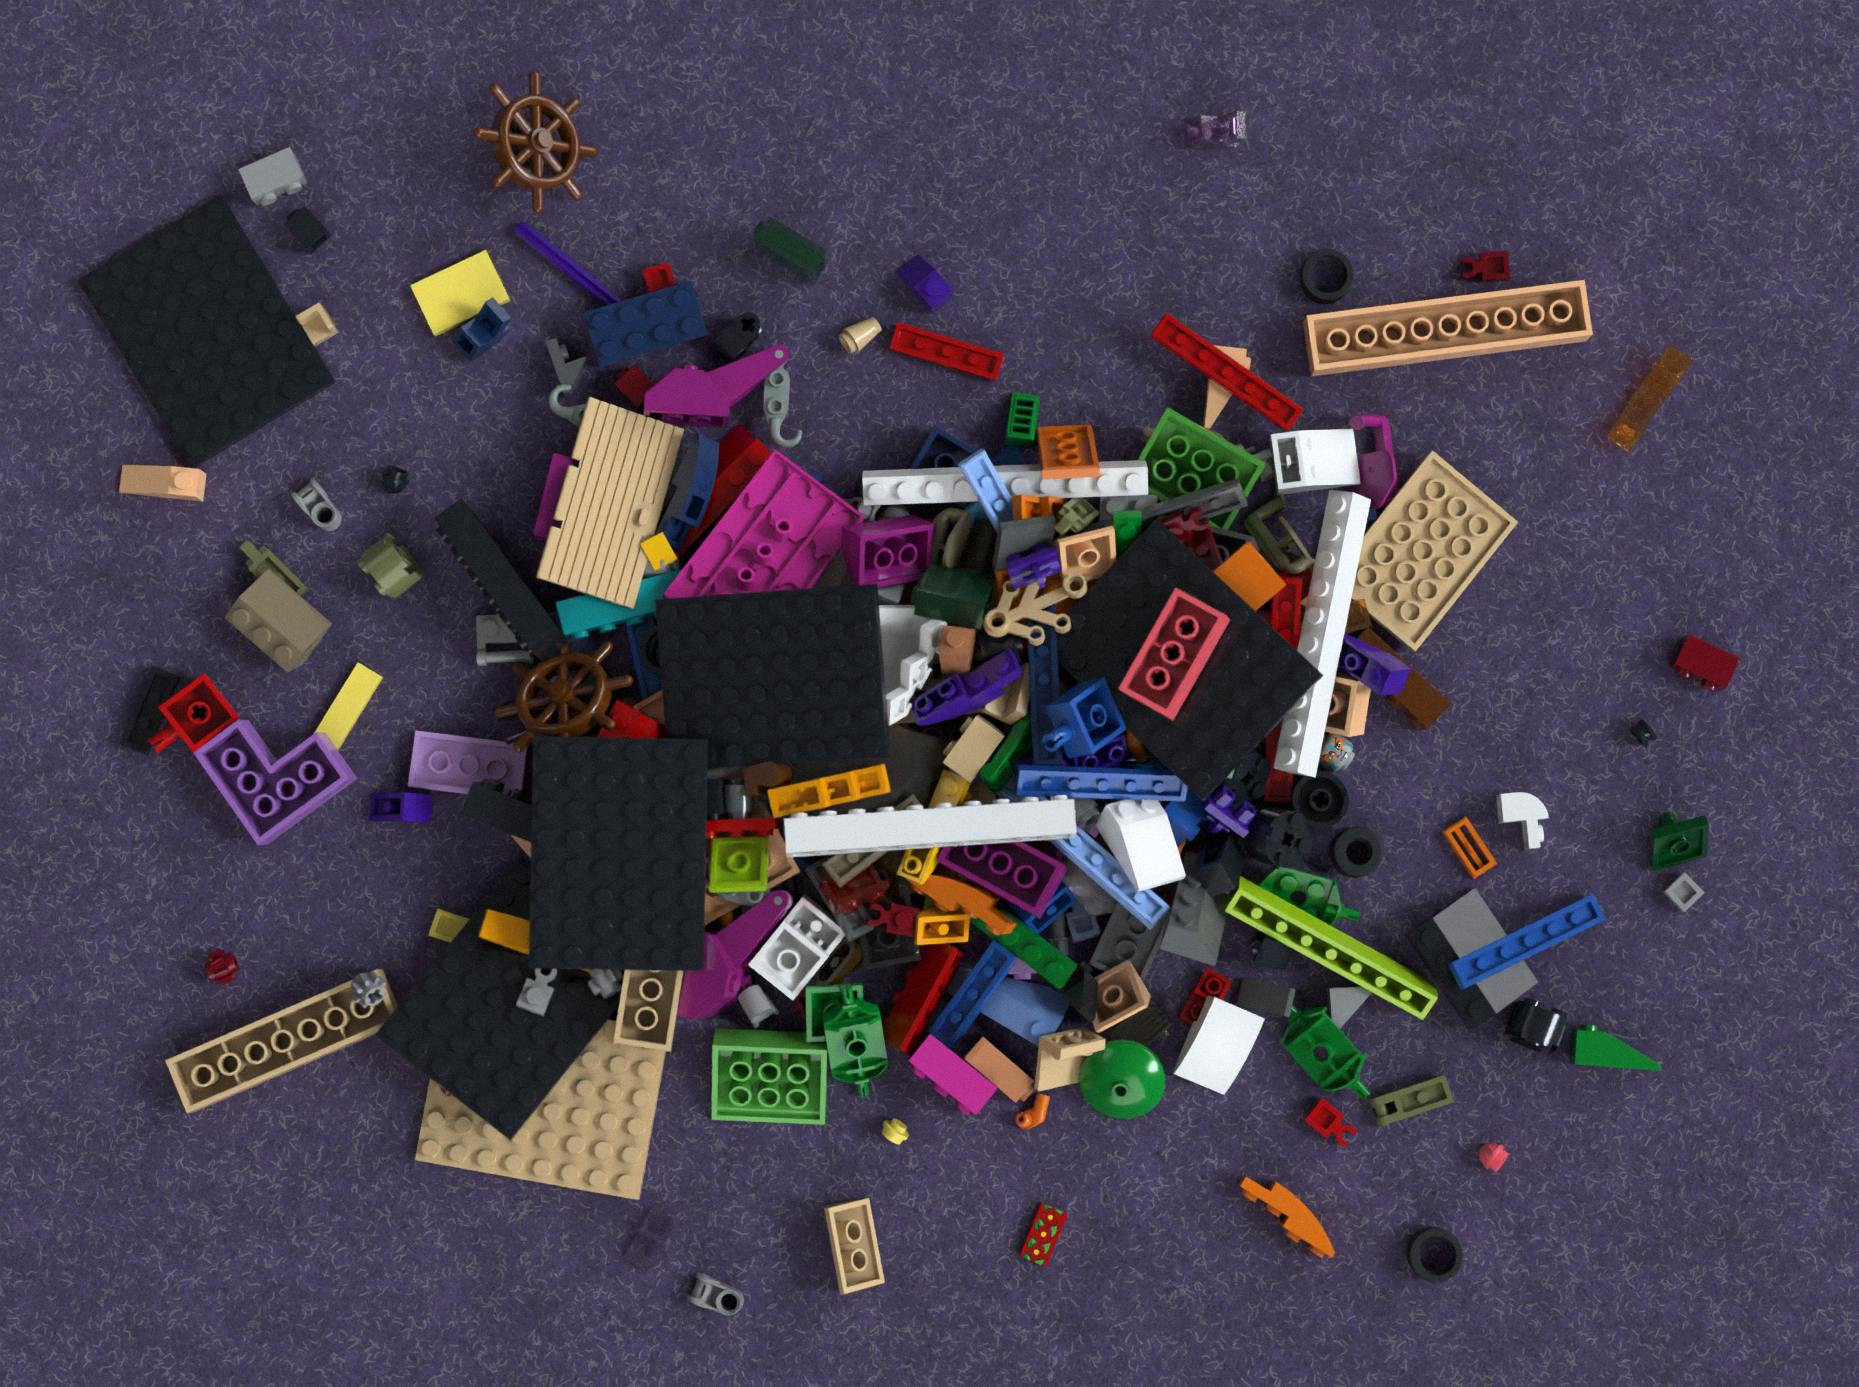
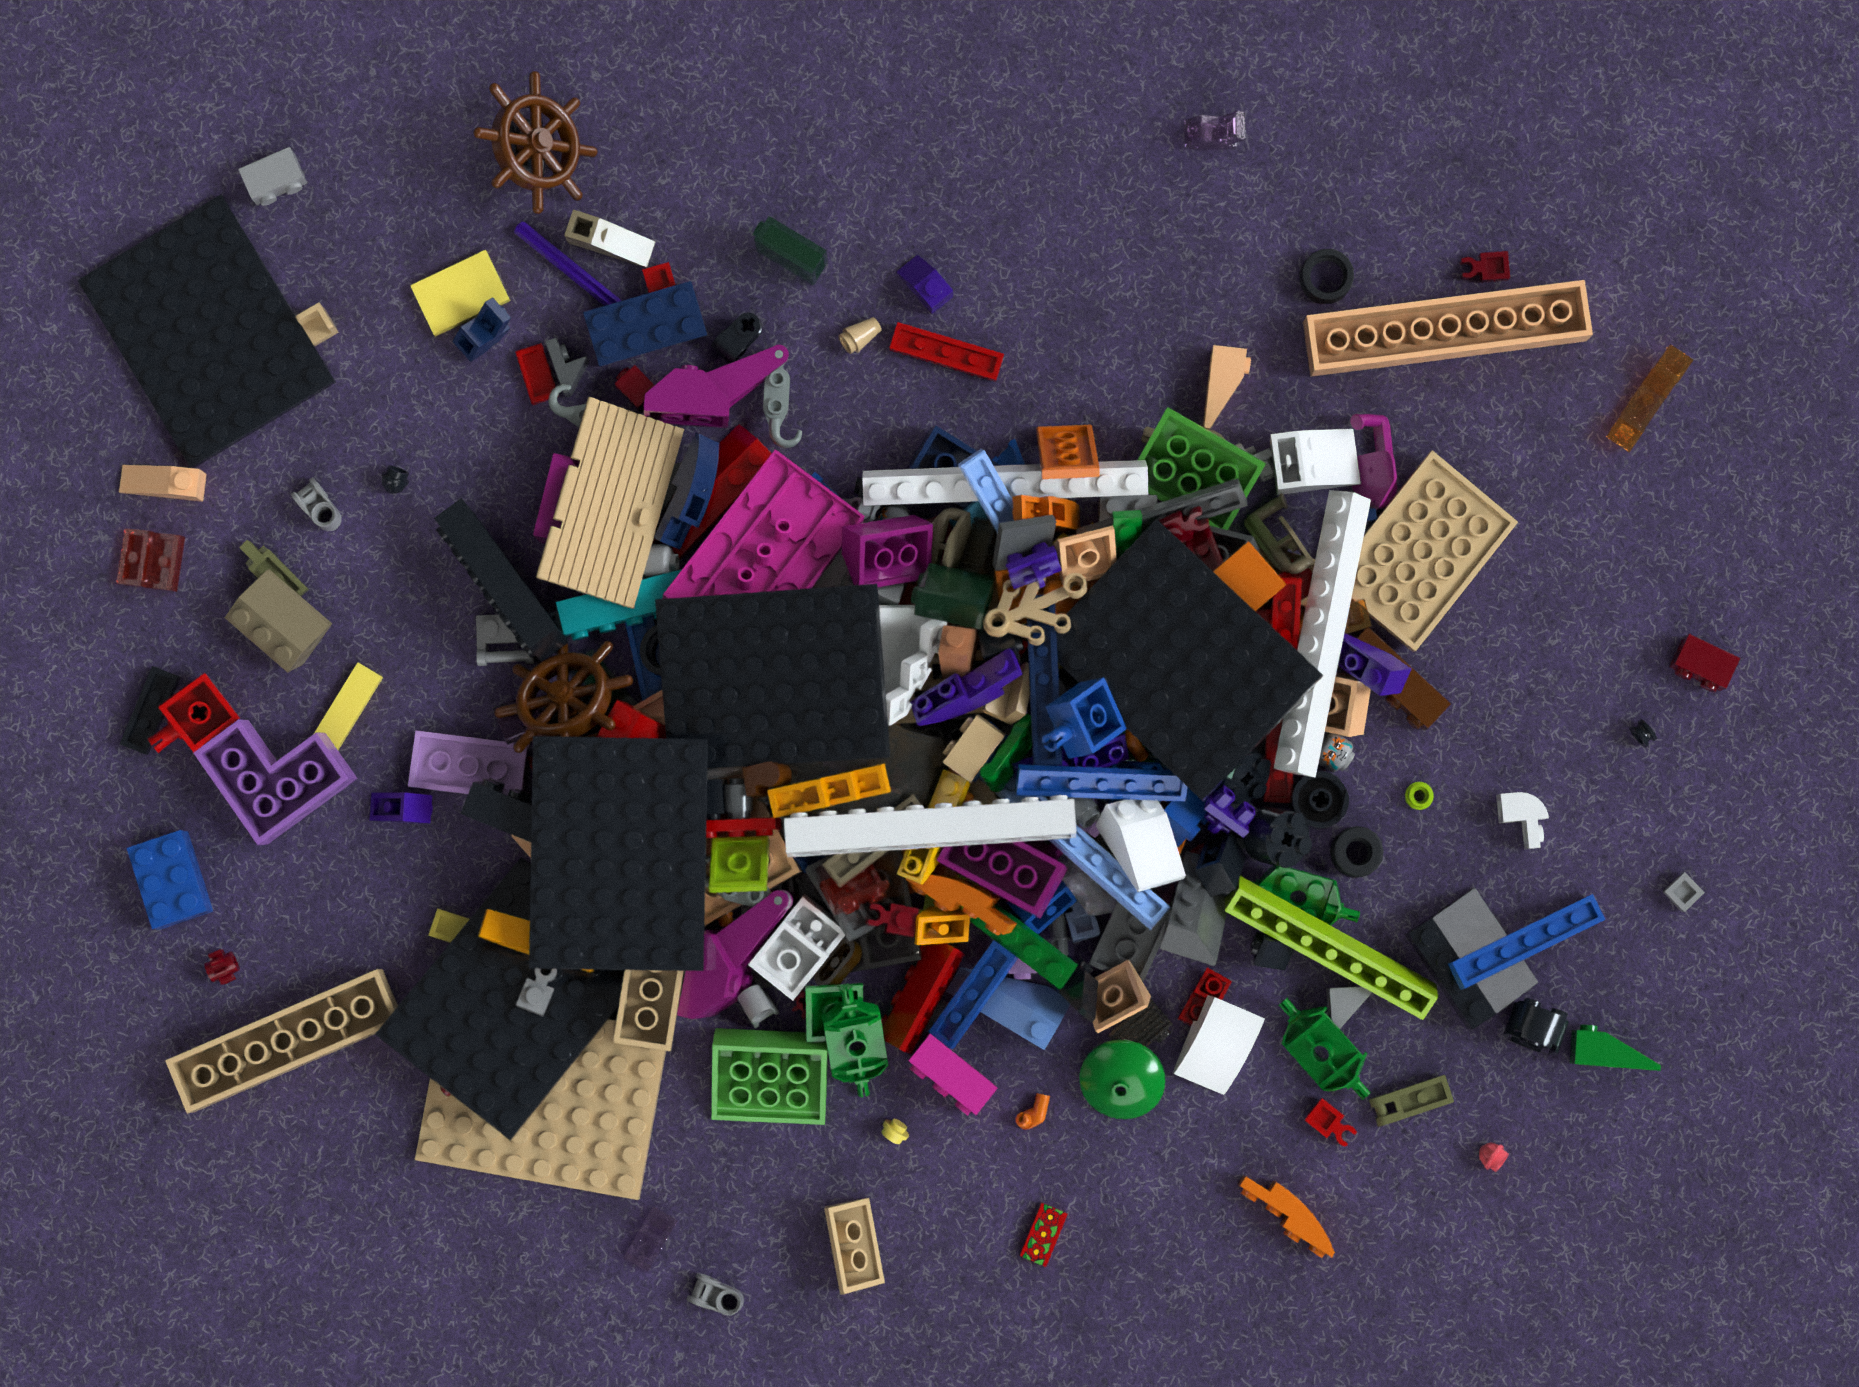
black brick [284,206,332,254] -> none
light grey gear [349,970,387,1008] -> none
olive brick [357,533,423,598] -> none
light grey gear [588,969,624,999] -> none
yellow sticker [640,532,677,571] -> none
nougat slope [964,1036,1034,1103] -> none
green slope [1005,392,1040,449] -> none
tan bracket [1035,1027,1106,1091] -> none
olive hinge [1054,497,1100,535] -> none
coral brick [1118,588,1230,721] -> none
red tile [1149,312,1304,432] -> none
dark grey tile [1237,977,1296,1017] -> none
black tyre [1406,1227,1463,1283] -> none
orange tile [1442,816,1497,879] -> none
dark green tile [1649,812,1709,872] -> none
none -> clear red slope [116,528,185,592]
none -> blue brick [127,830,214,930]
none -> red tile [515,343,559,405]
none -> slope [564,209,656,268]
none -> lime plate [1405,782,1434,810]

